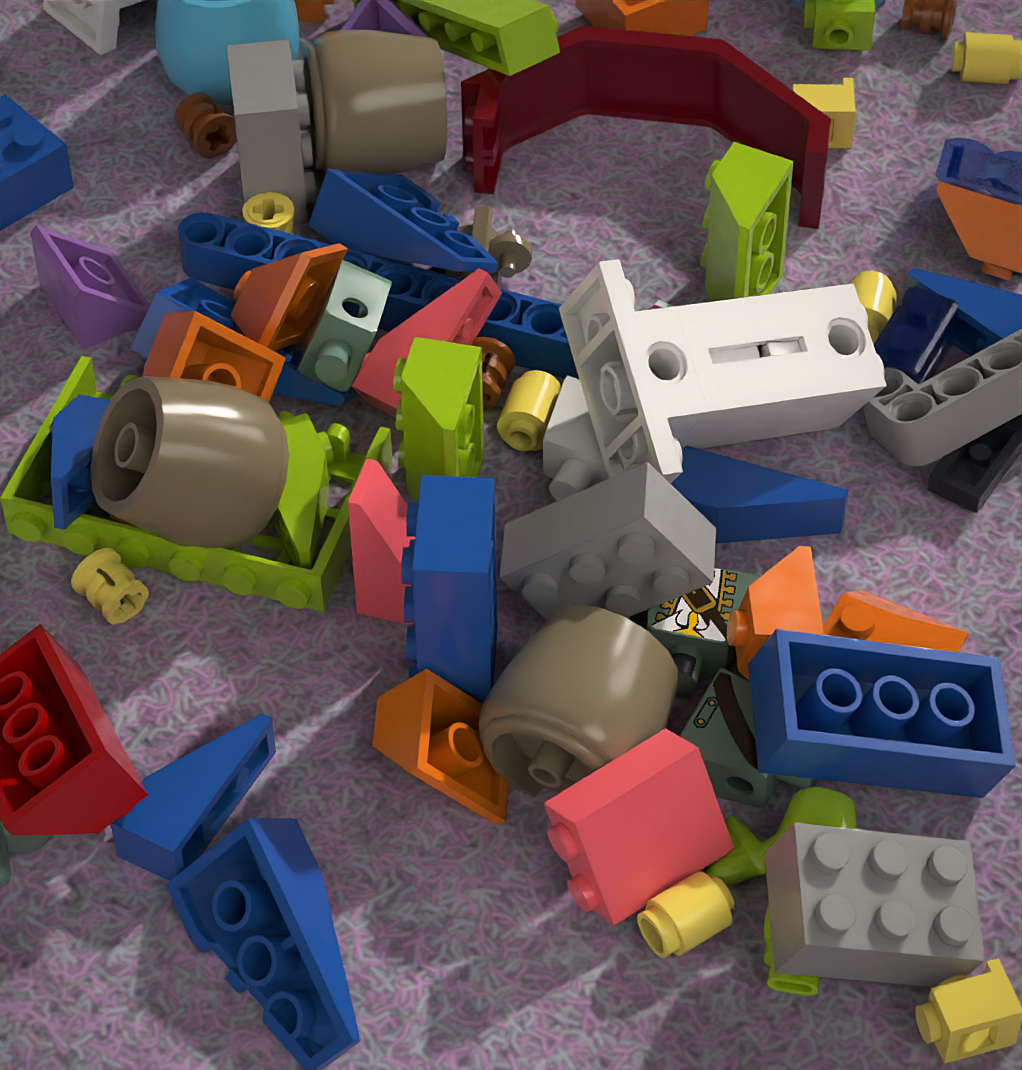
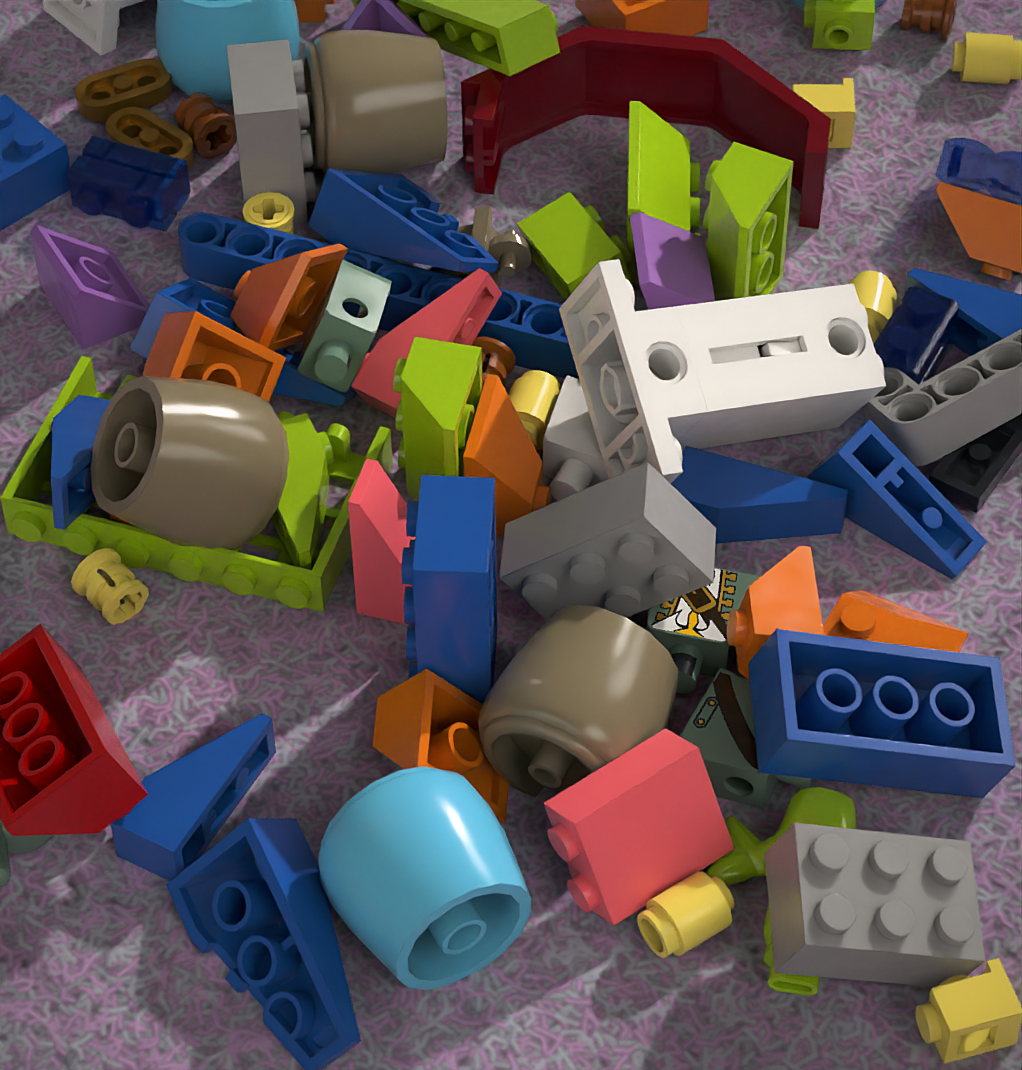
none -> clear blue brick [67,136,191,231]
none -> pearl gold plate [75,58,173,121]
none -> pearl gold plate [106,107,195,178]
none -> medium azure piece [318,766,531,990]
none -> orange slope [463,374,551,536]
none -> lime brick [517,191,633,301]
none -> lime slope [626,101,700,284]
none -> medium lavender slope [630,212,715,310]
none -> blue slope [807,419,987,579]

